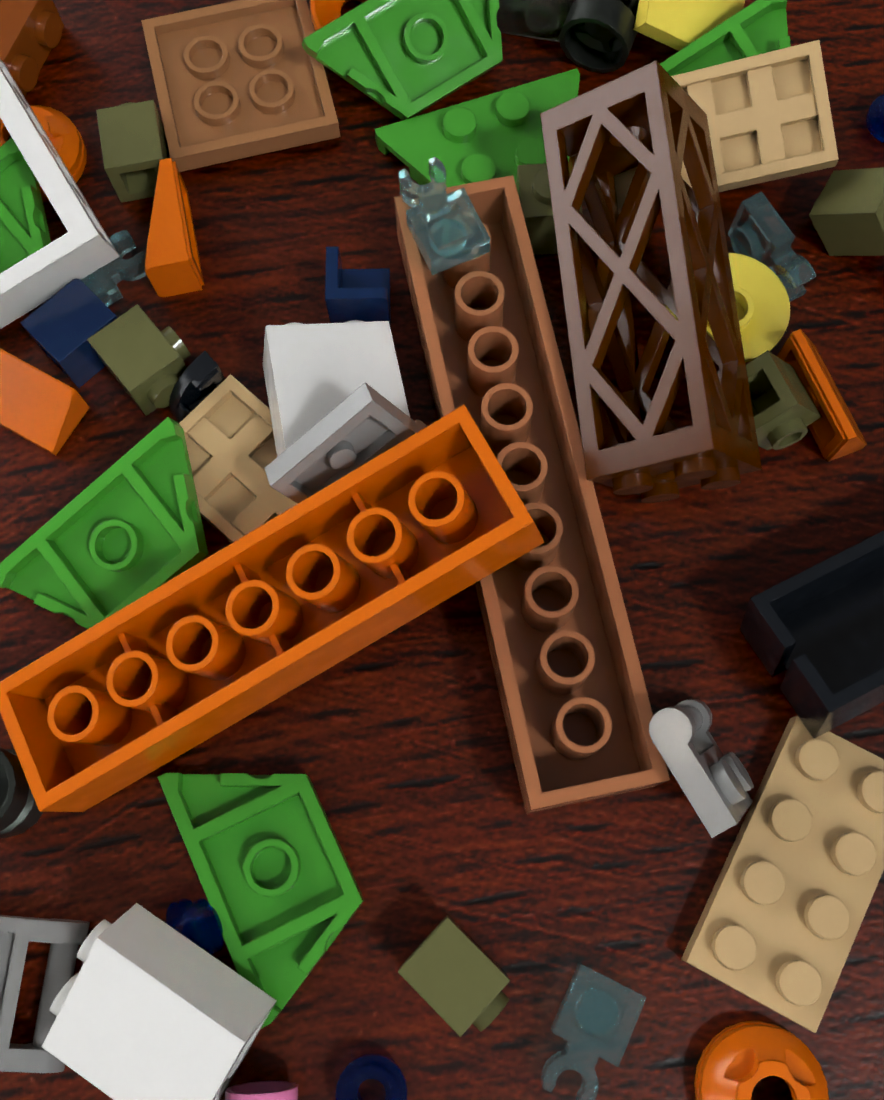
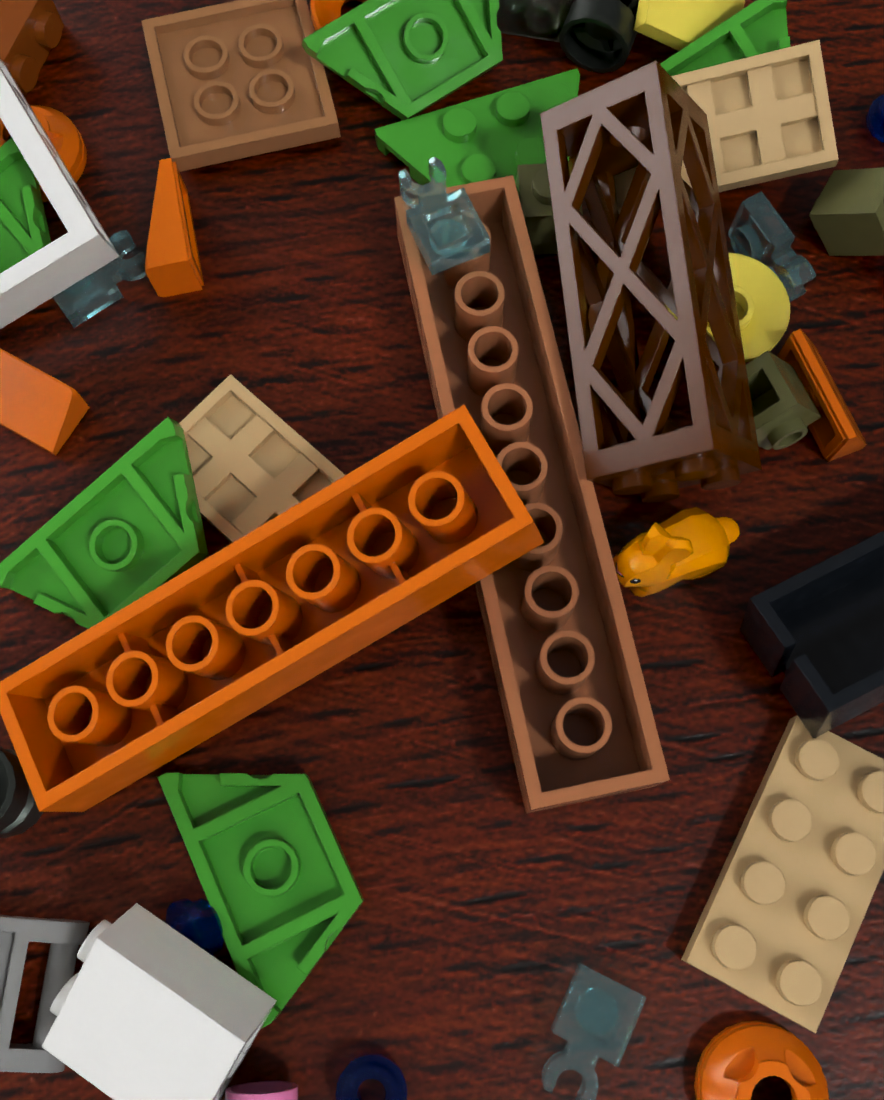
dark blue panel [20,279,117,388] -> none
olive brick [87,304,191,416] -> none
olive brick [96,100,170,203] -> none
black tile [169,351,225,423] -> none
white brick [262,320,410,457] -> none
light grey plate [264,383,427,503] -> none
dark blue panel [325,246,391,329] -> none
olive brick [398,915,510,1037] -> none
light grey plate [649,698,754,838] -> none
none -> light orange animal [613,507,740,597]

